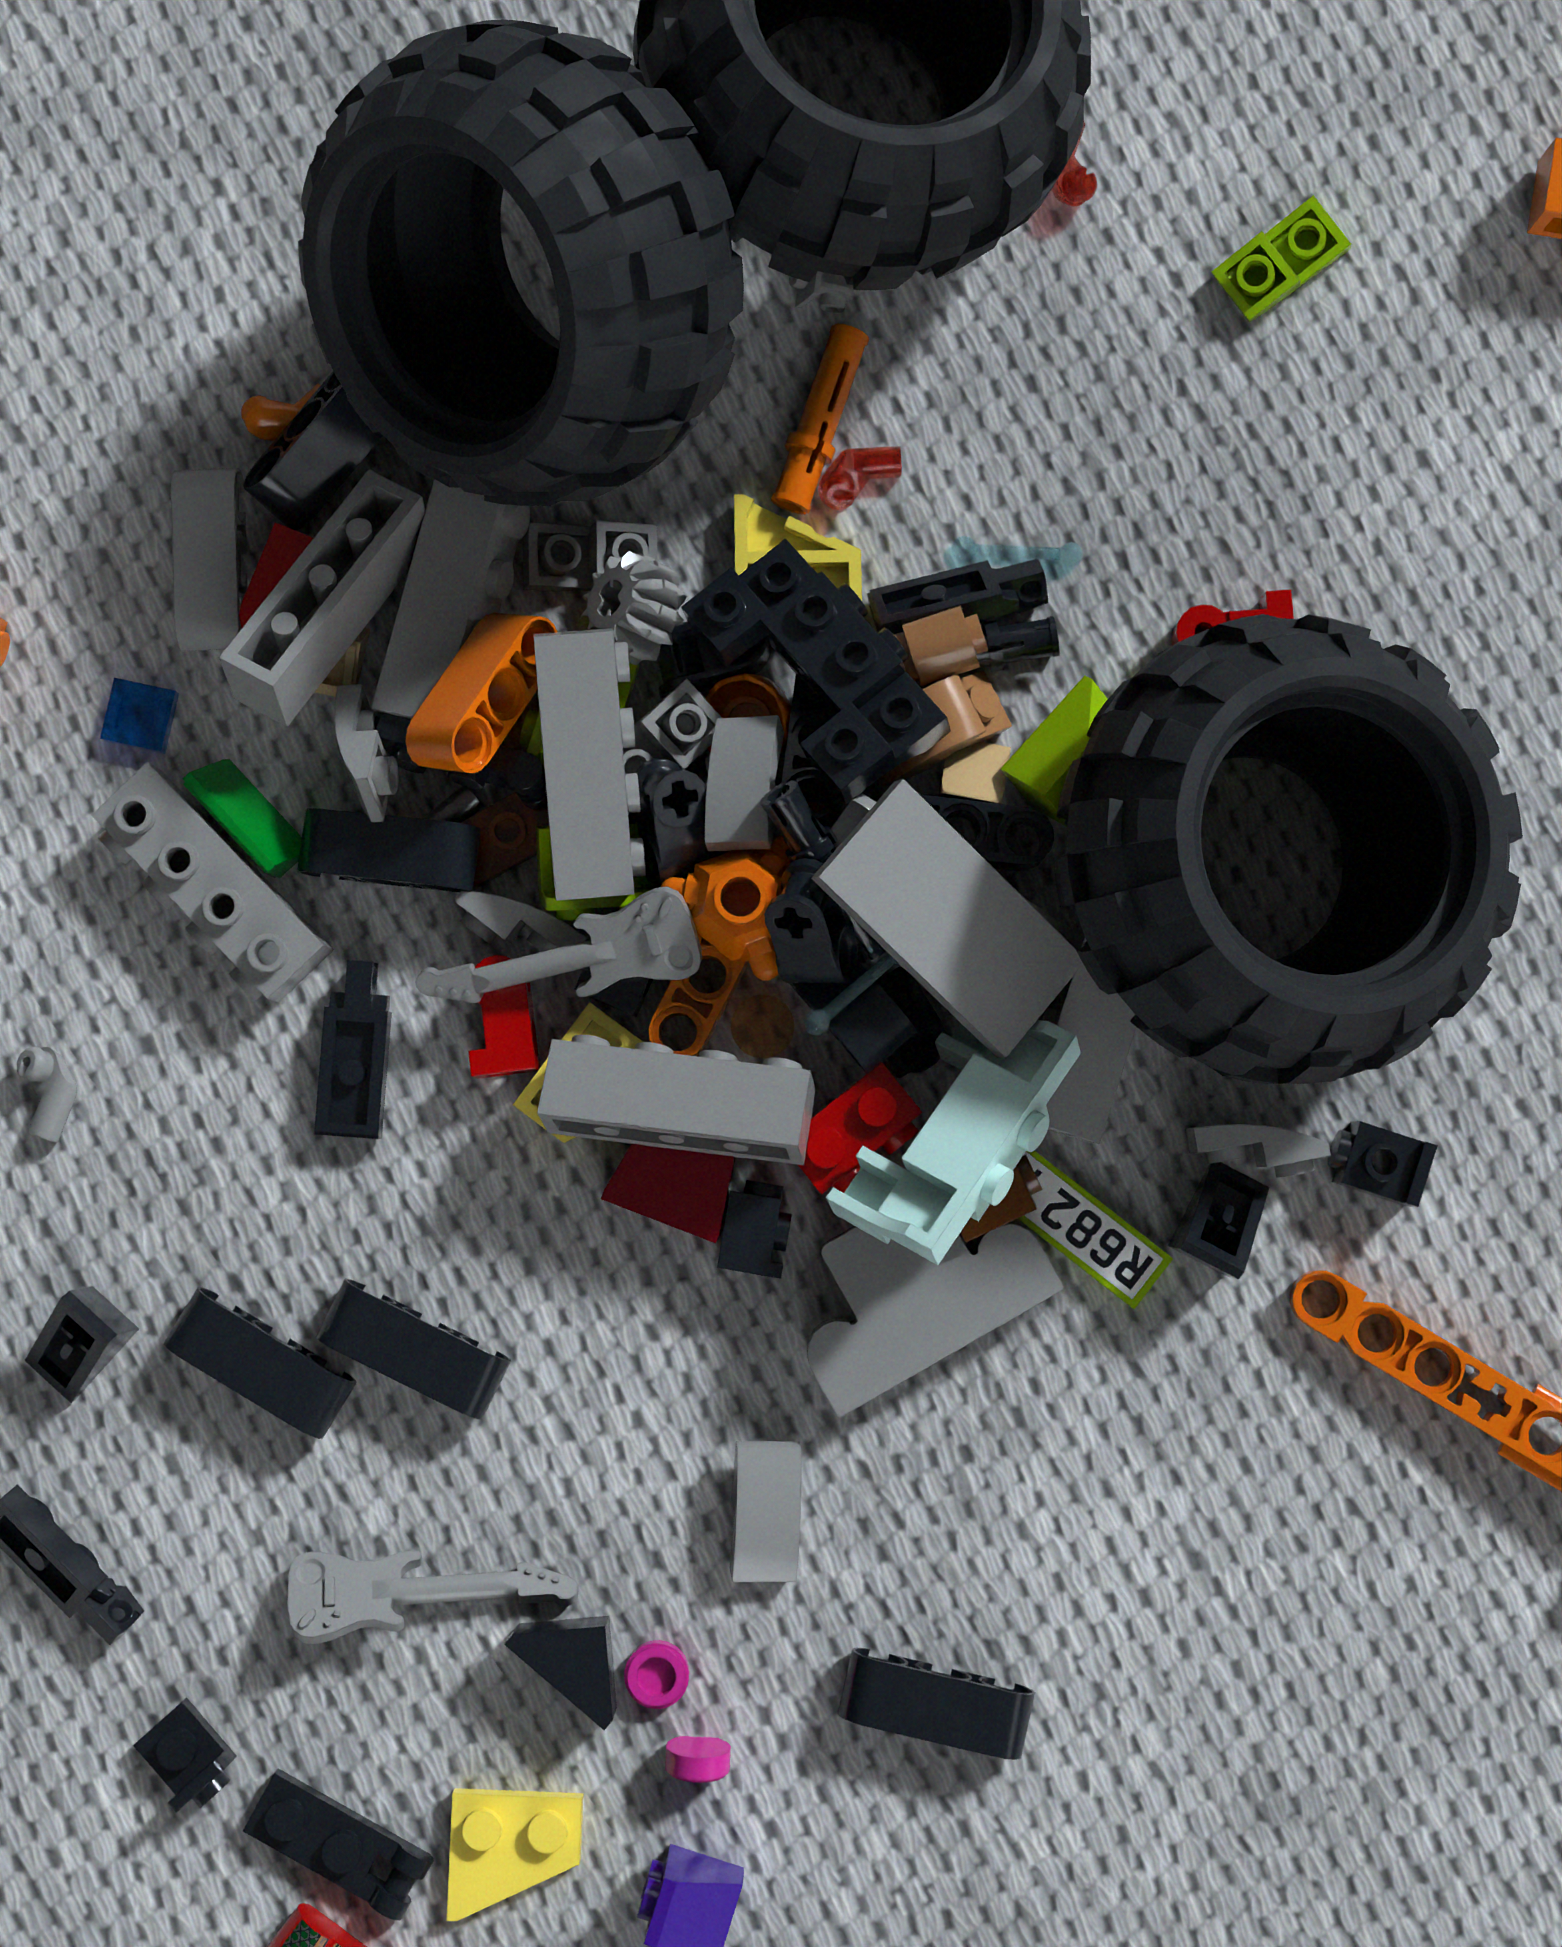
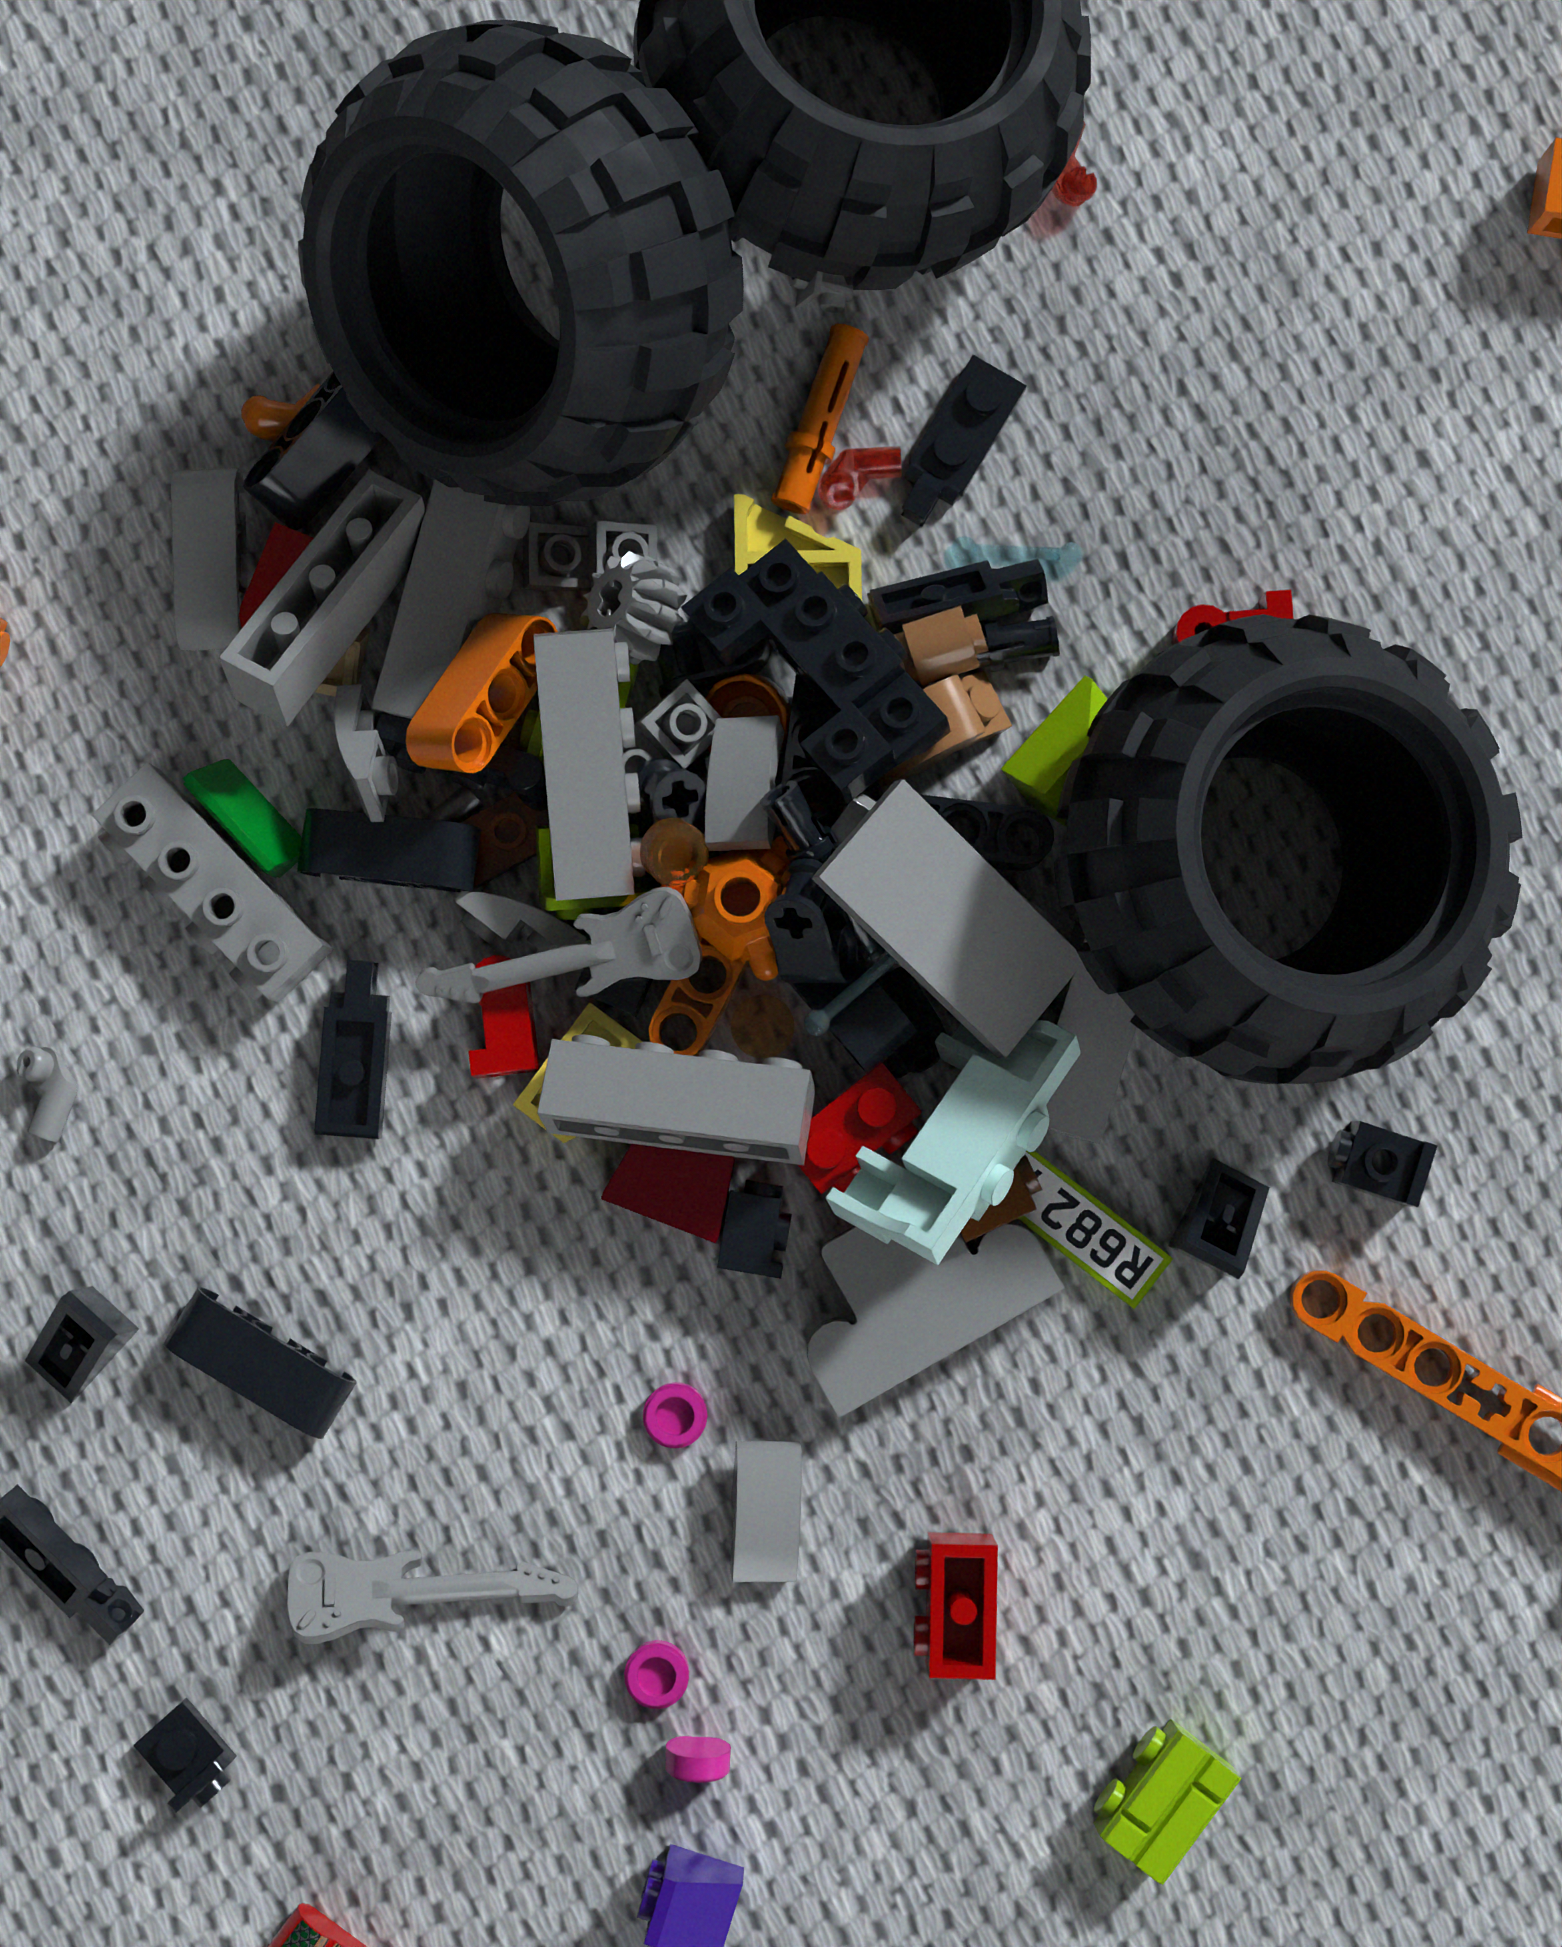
clear blue tile [100,678,179,754] -> none
black plate [243,1768,434,1921] -> none
black beam [316,1278,511,1419] -> none
light yellow wing [447,1788,584,1921] -> none
black slope [504,1616,617,1730] -> none
black beam [837,1648,1036,1760] -> none
tan slope [938,742,1011,804] -> none
light grey slope [1185,1124,1331,1178] -> none
lime slope [1211,195,1352,323] -> none
none -> clear orange tile [640,818,709,887]
none -> dark pink tile [643,1382,708,1448]
none -> black hinge [901,355,1027,527]
none -> red brick [913,1532,998,1680]
none -> lime brick [1093,1719,1242,1885]

